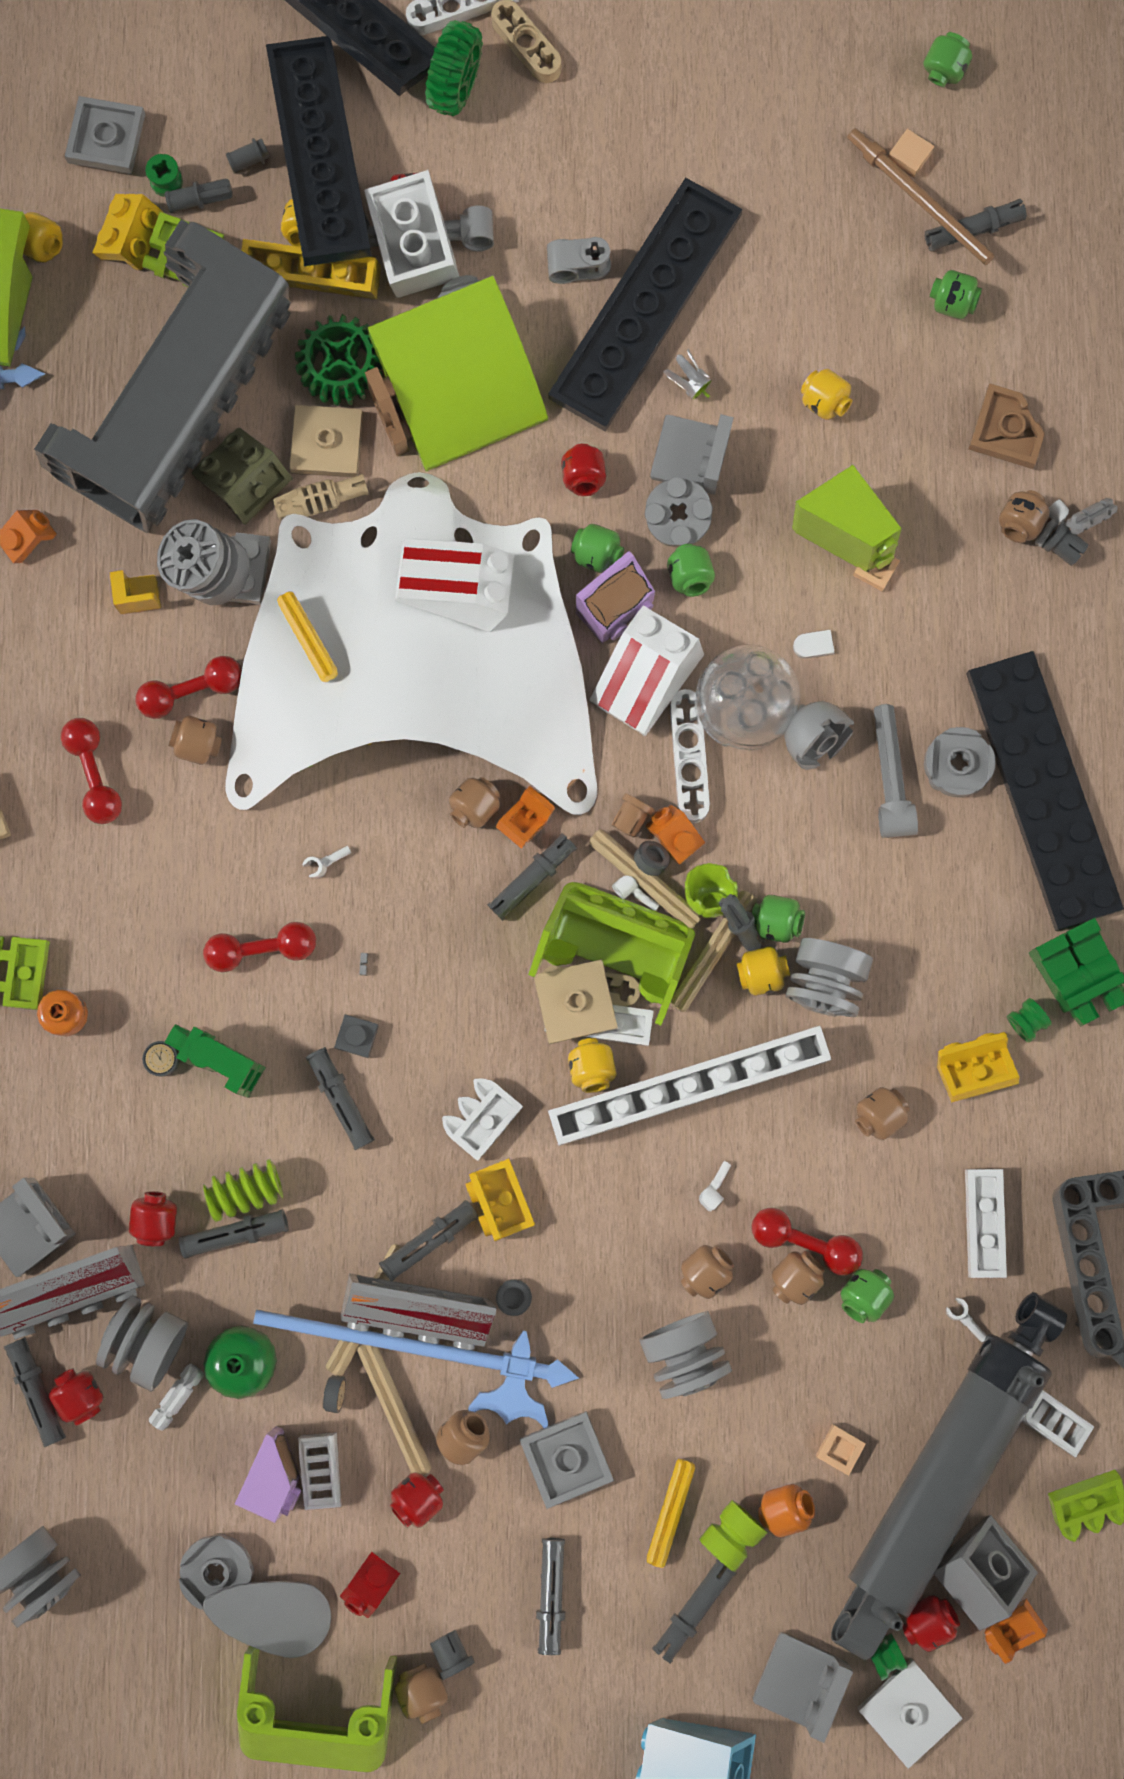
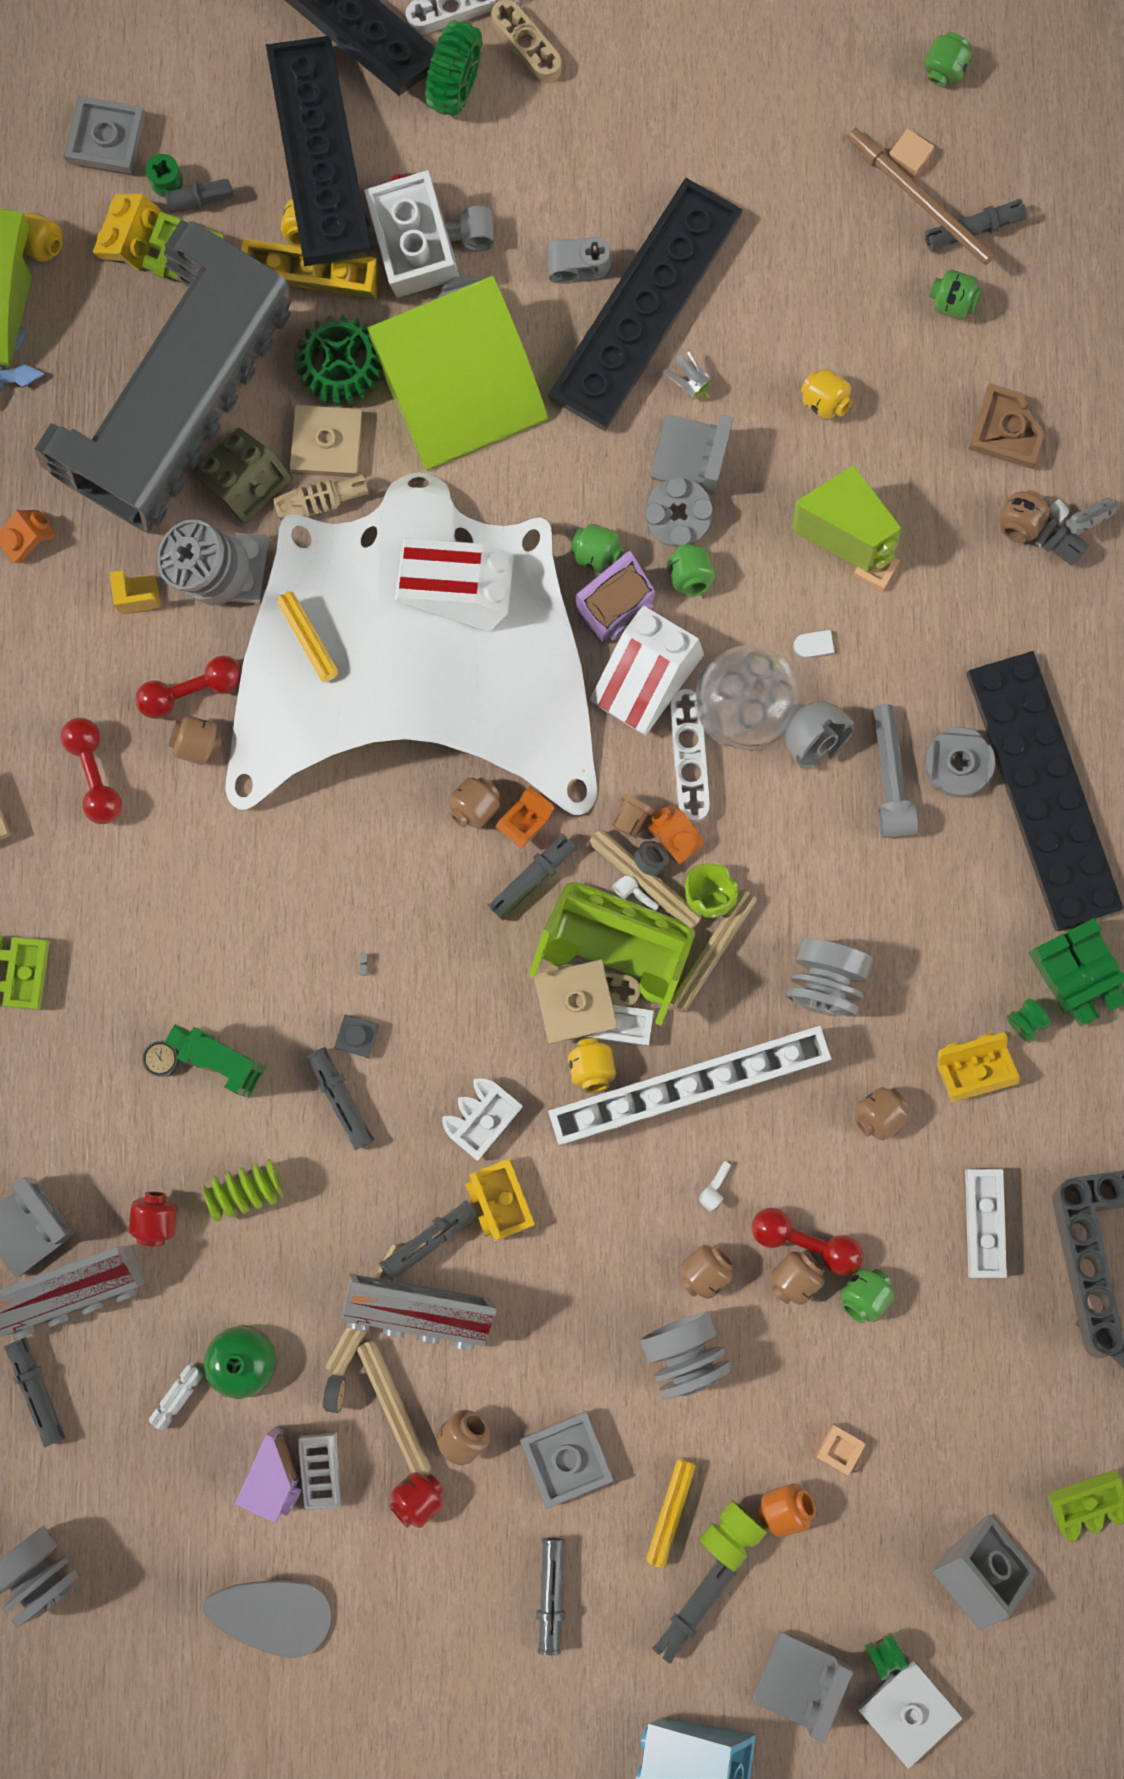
orange head [37,990,88,1037] -> none
red head [49,1368,104,1426] -> none
light grey wheel [96,1295,188,1392] -> none
dark grey pin [179,1209,289,1259] -> none
light grey plate [179,1533,254,1610] -> none
red piece [203,922,316,973] -> none
dark grey pin [225,138,270,174] -> none
lime windscreen [237,1646,397,1772] -> none
light blue piece [253,1309,579,1428] -> none
white hand [302,846,351,878] -> none
red bracket [340,1551,401,1618] -> none
medium nougat plate [365,367,412,456] -> none
medium nougat head [394,1663,448,1724] -> none
dark grey bush [430,1630,475,1680] -> none
dark grey tile [496,1279,532,1316] -> none
red head [561,443,607,496] -> none
dark grey axle [719,894,765,951] -> none
yellow head [737,947,790,996] -> none
bright green head [752,894,805,943] -> none
dark grey piece [831,1292,1067,1660] -> none
red head [902,1595,960,1652] -> none
white hand [946,1298,987,1342] -> none
orange bracket [985,1598,1048,1664] -> none
white slope [1022,1390,1094,1457] -> none

